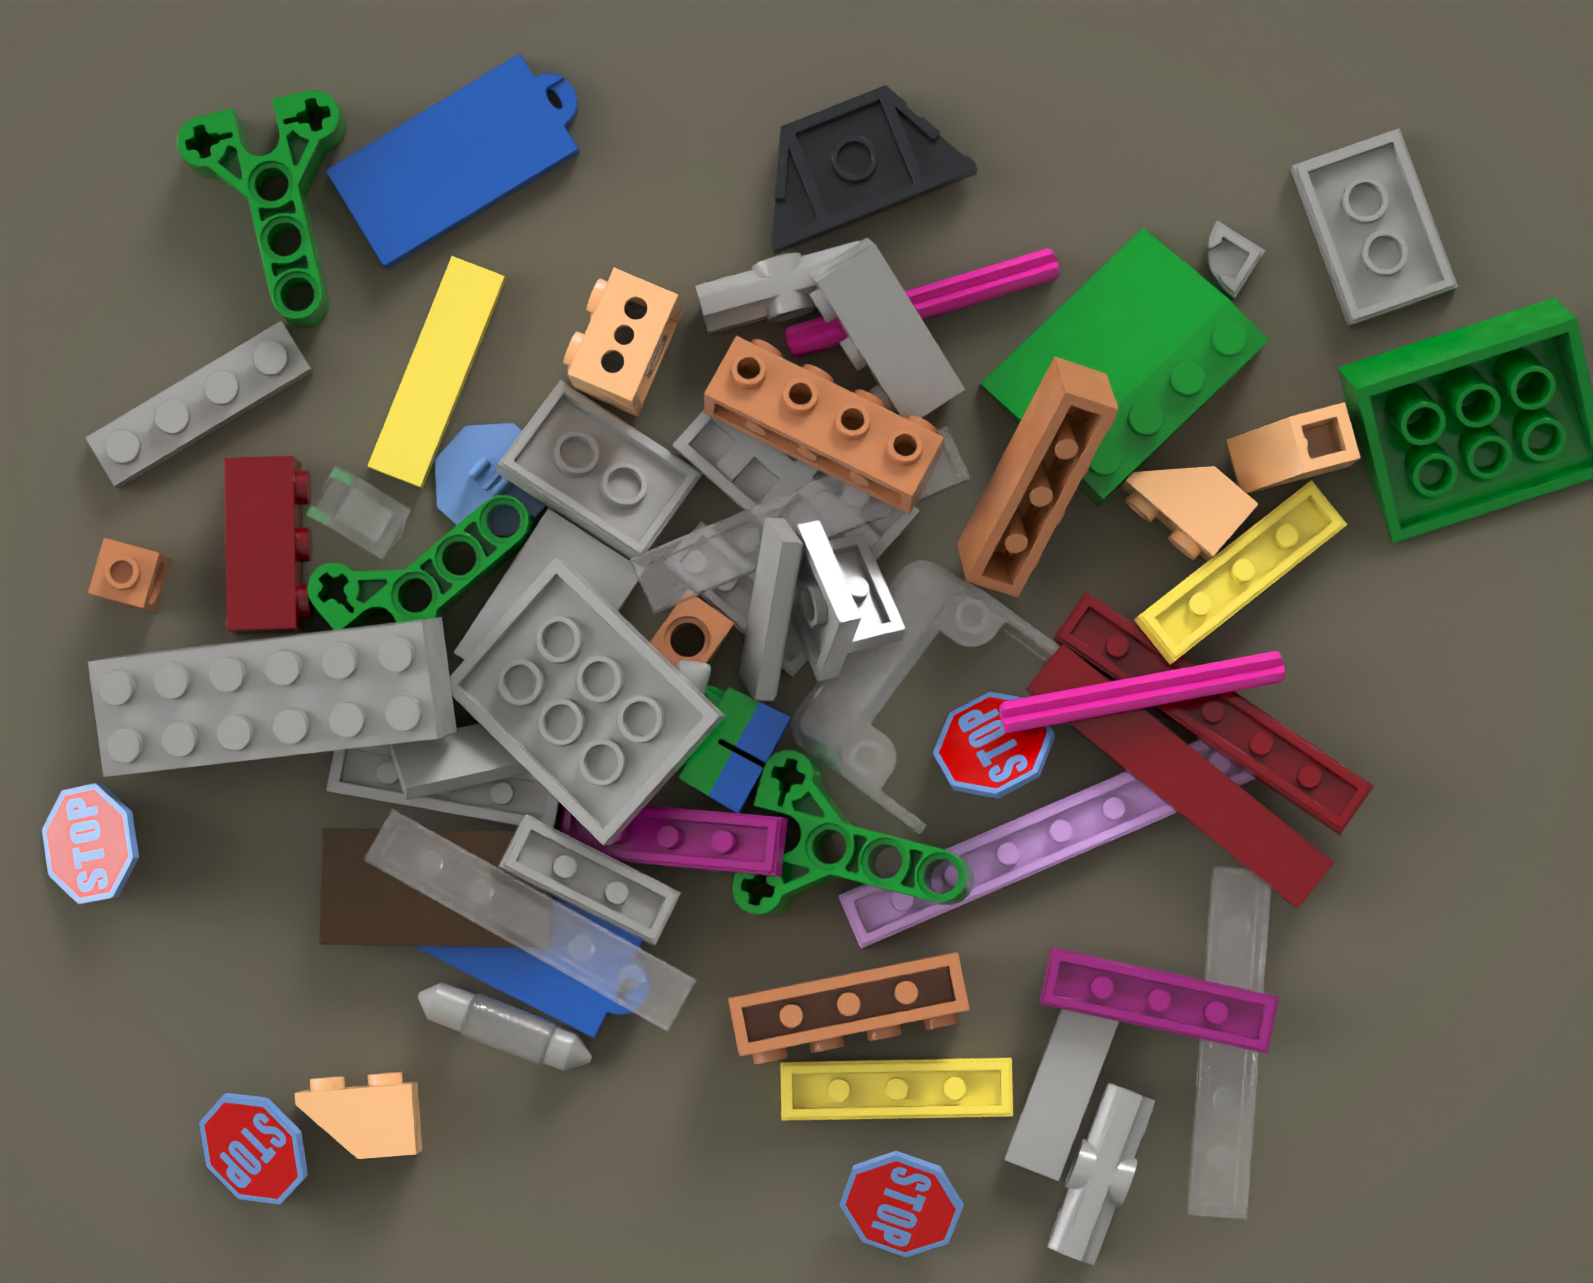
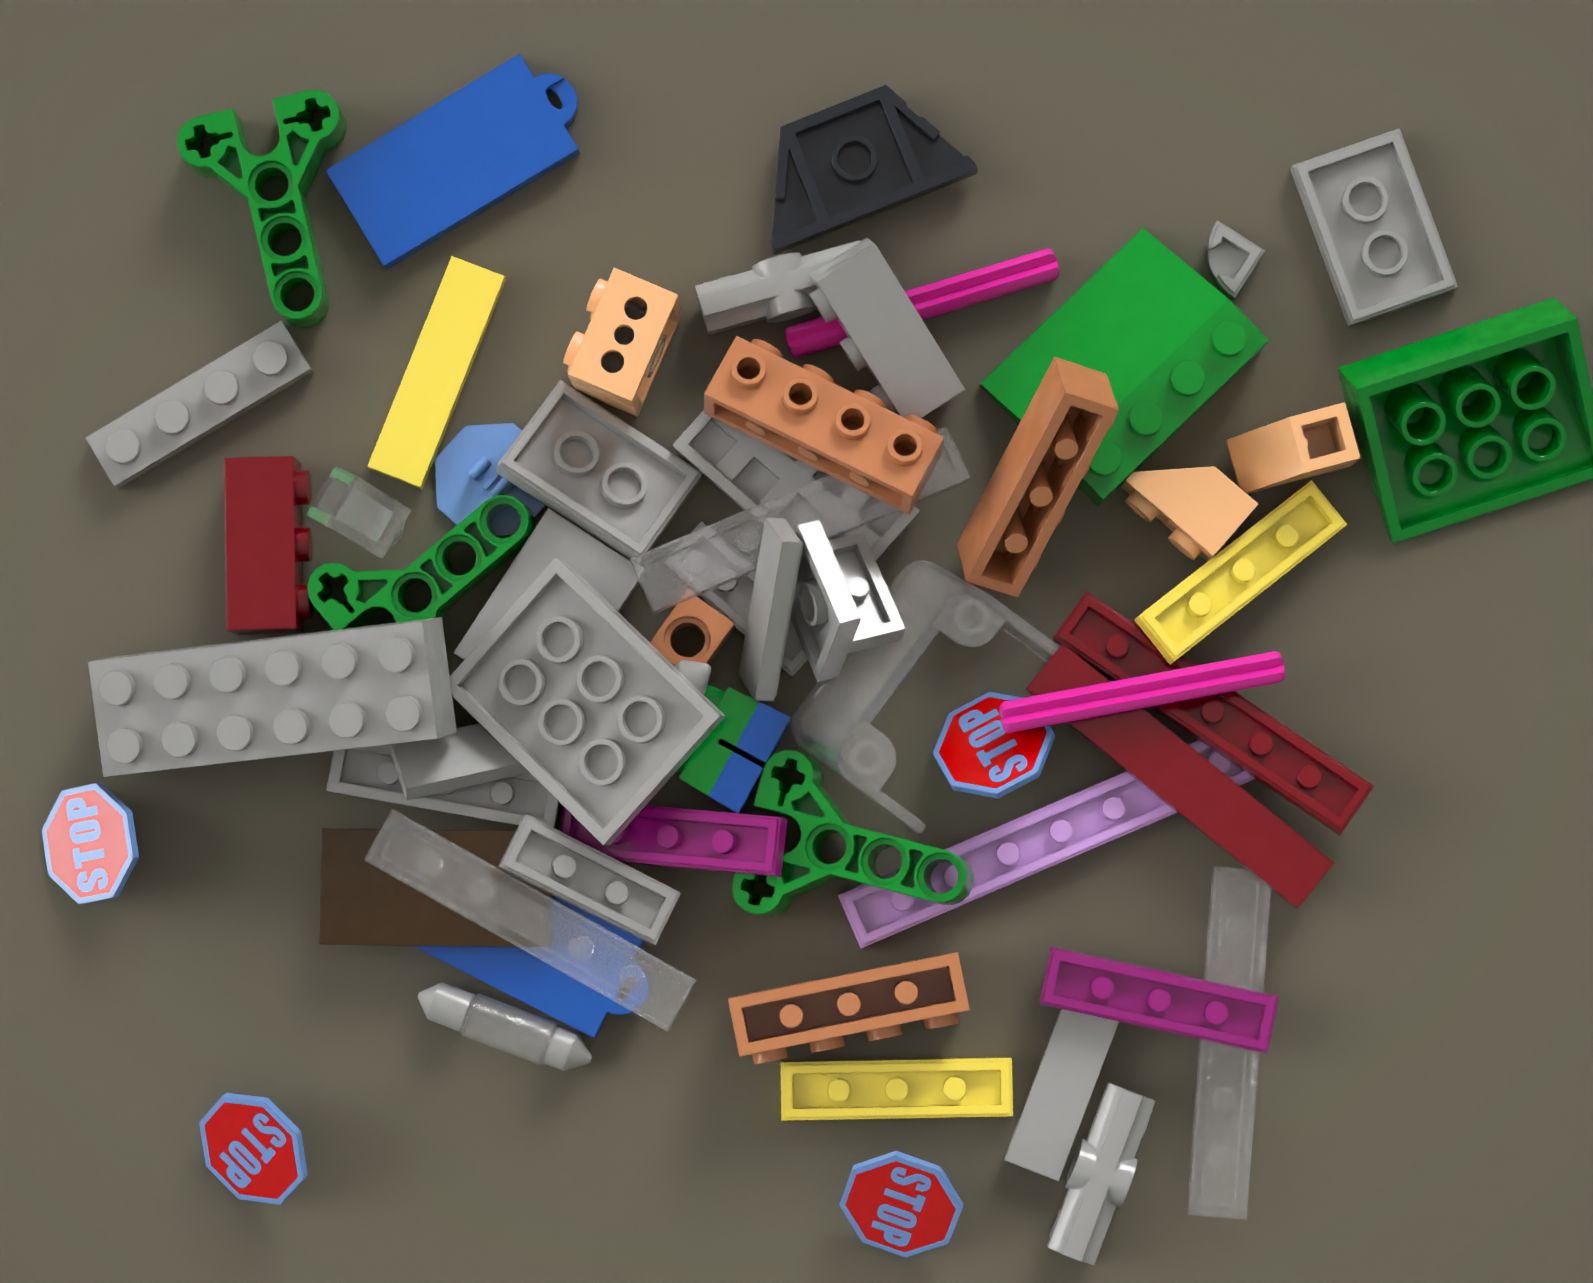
nougat brick [88,538,172,614] -> none
light nougat slope [295,1072,422,1159] -> none

